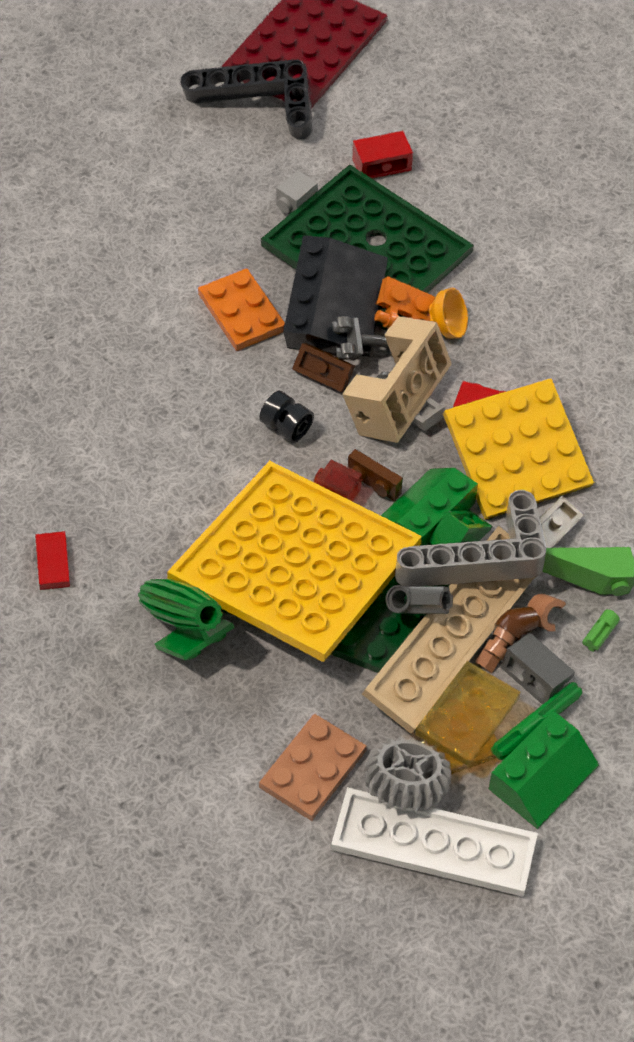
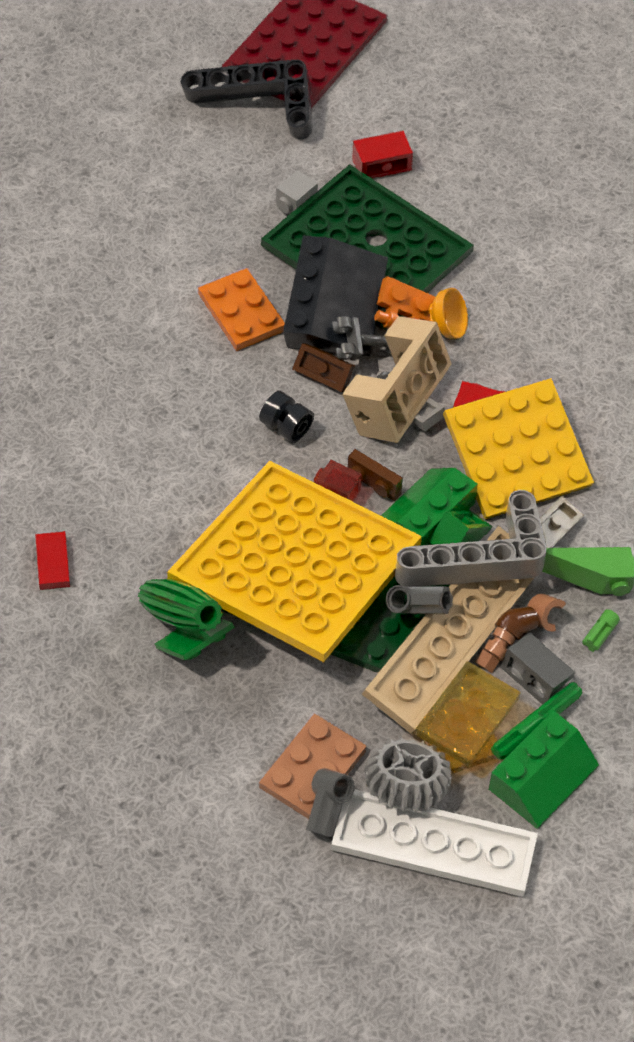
none -> dark grey piece [306,768,355,837]

